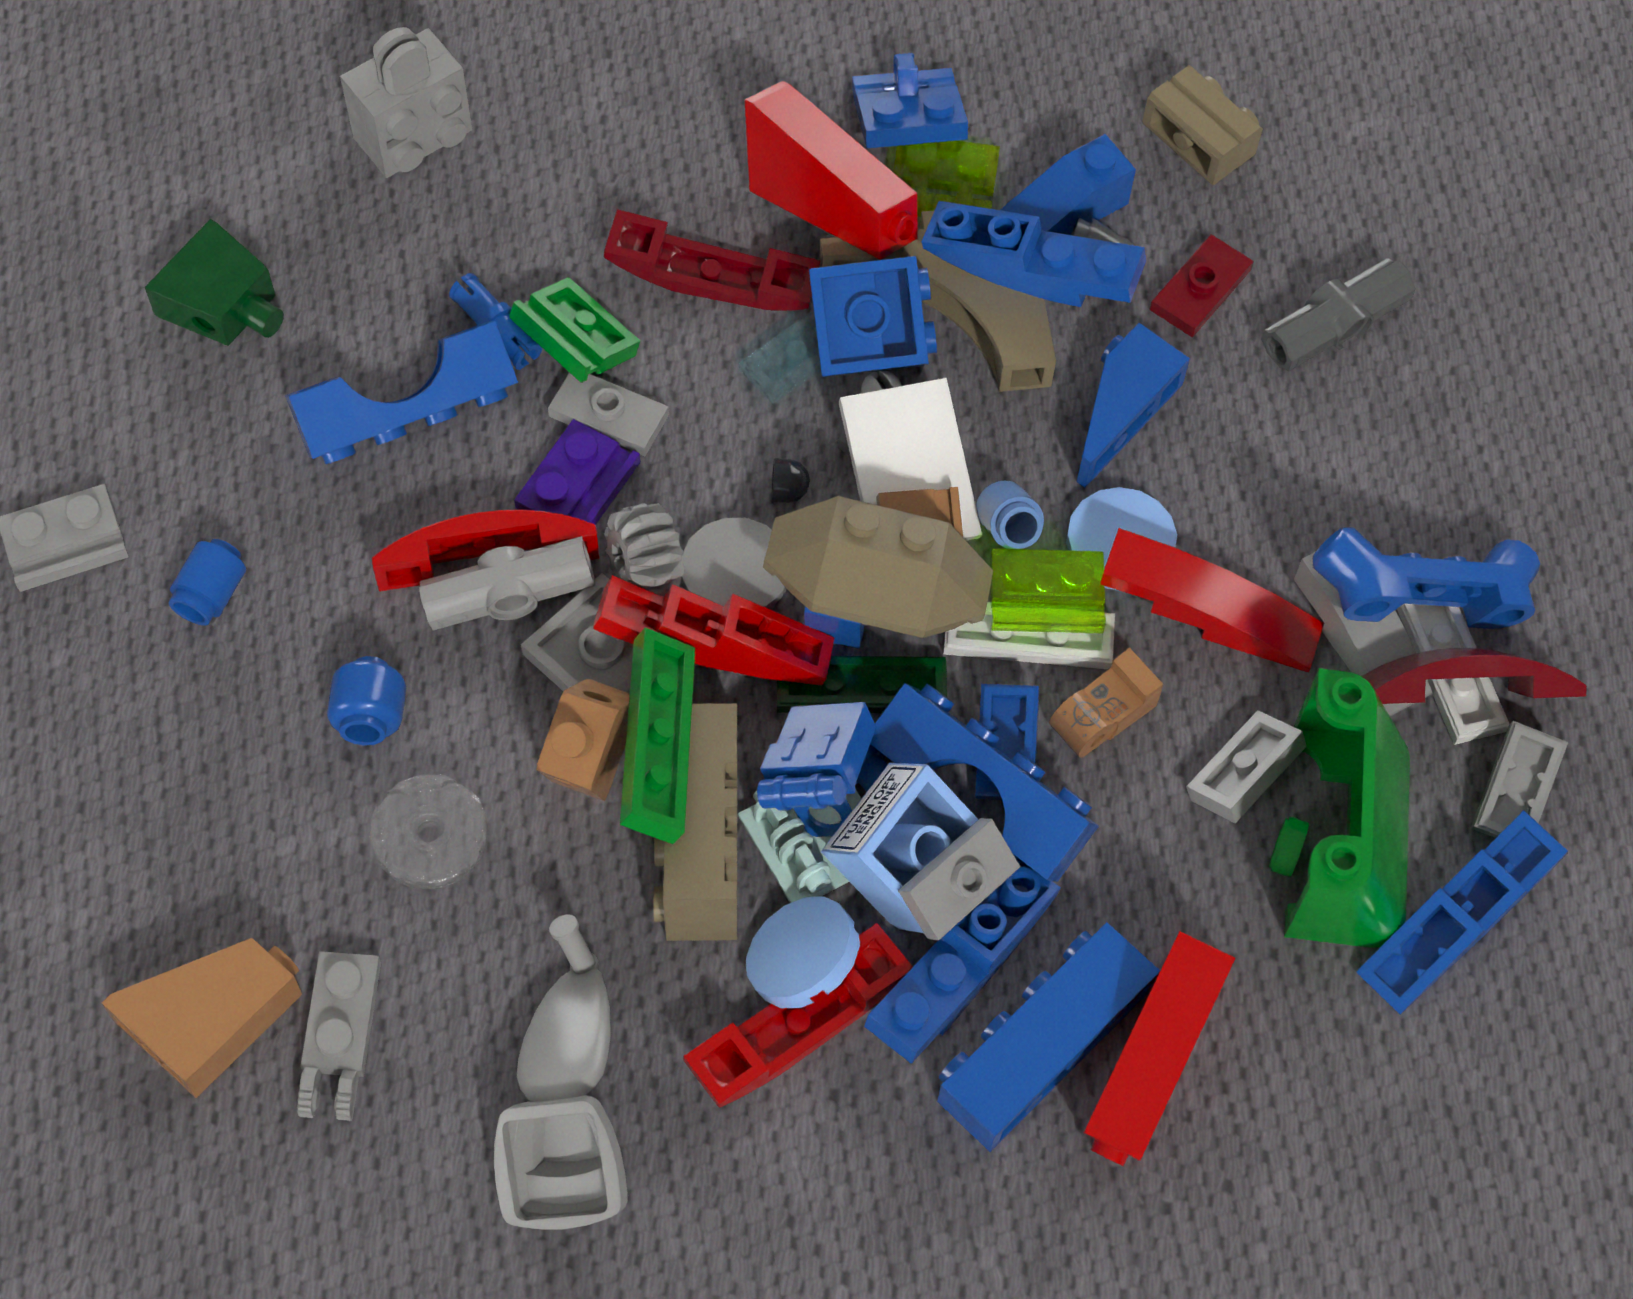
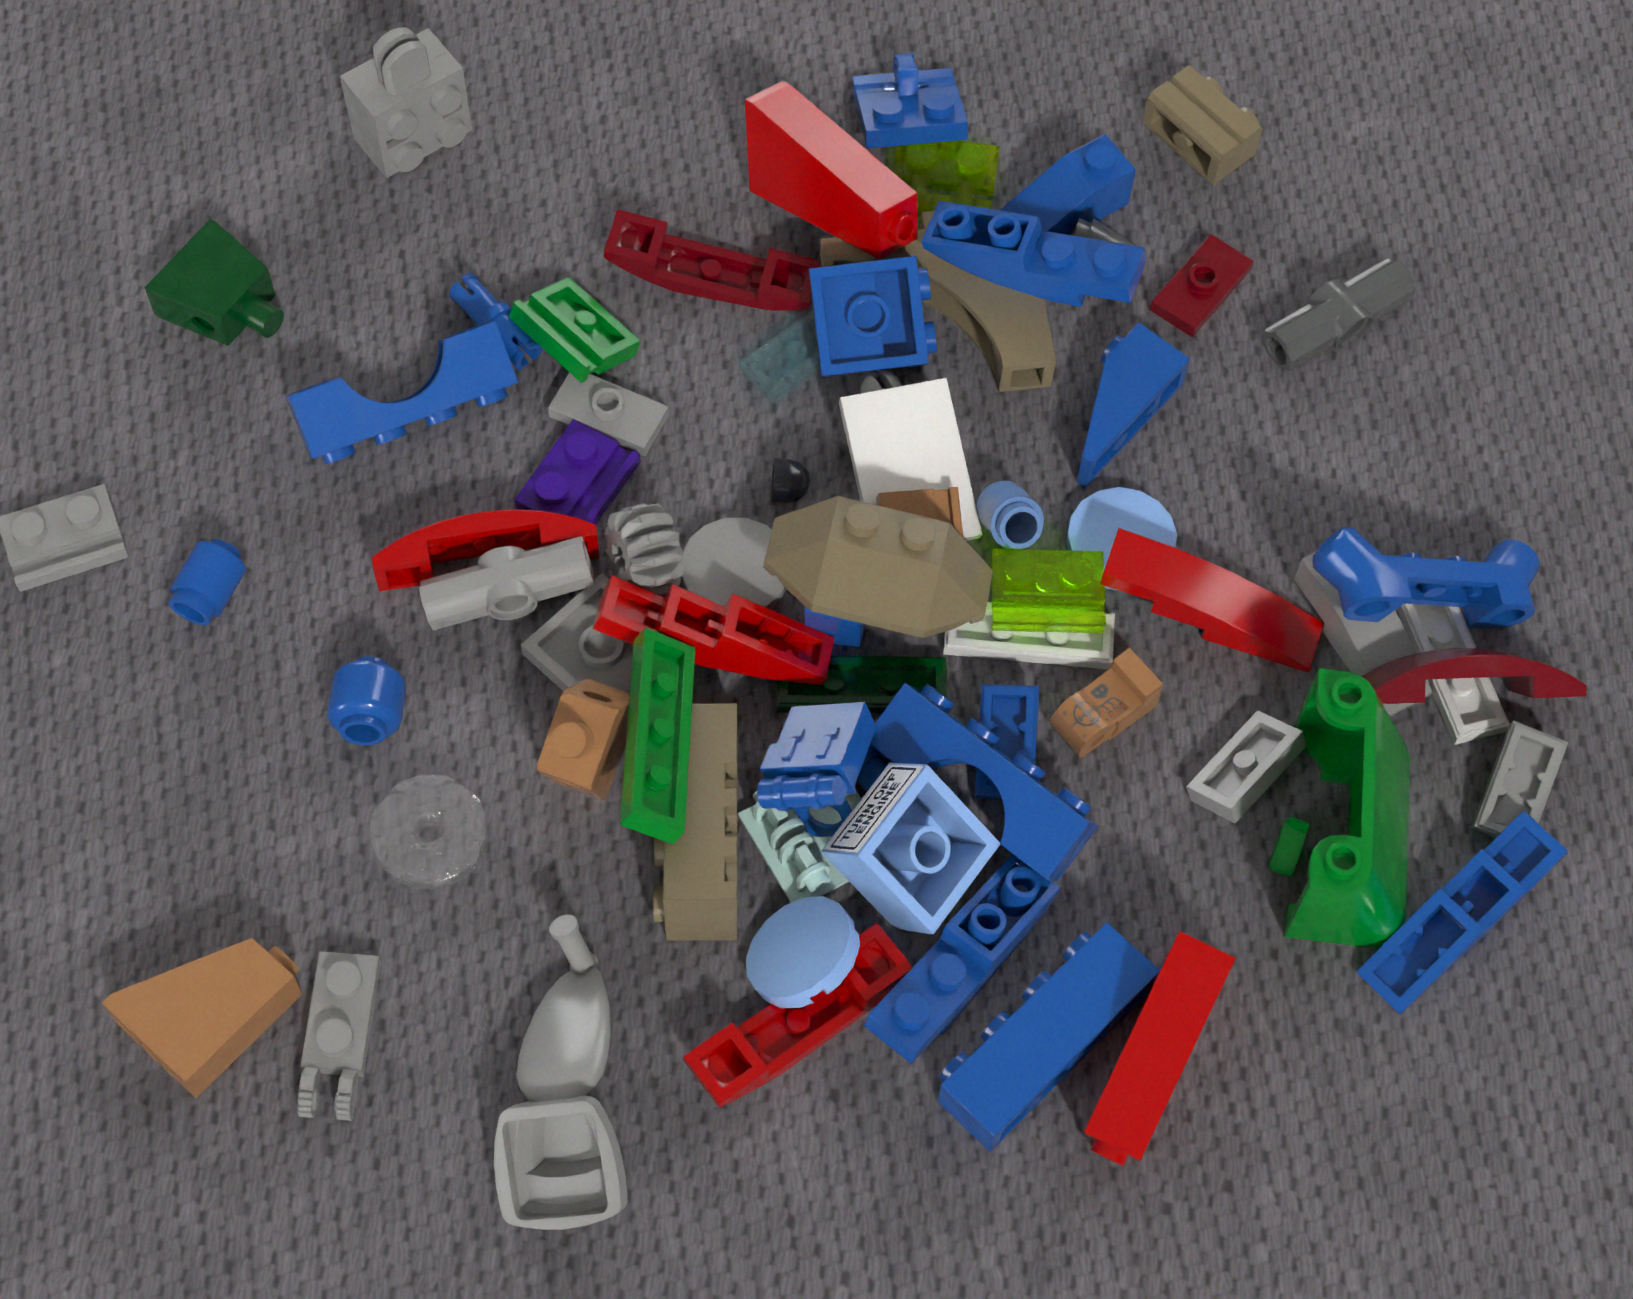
light grey plate [898,818,1020,940] -> none

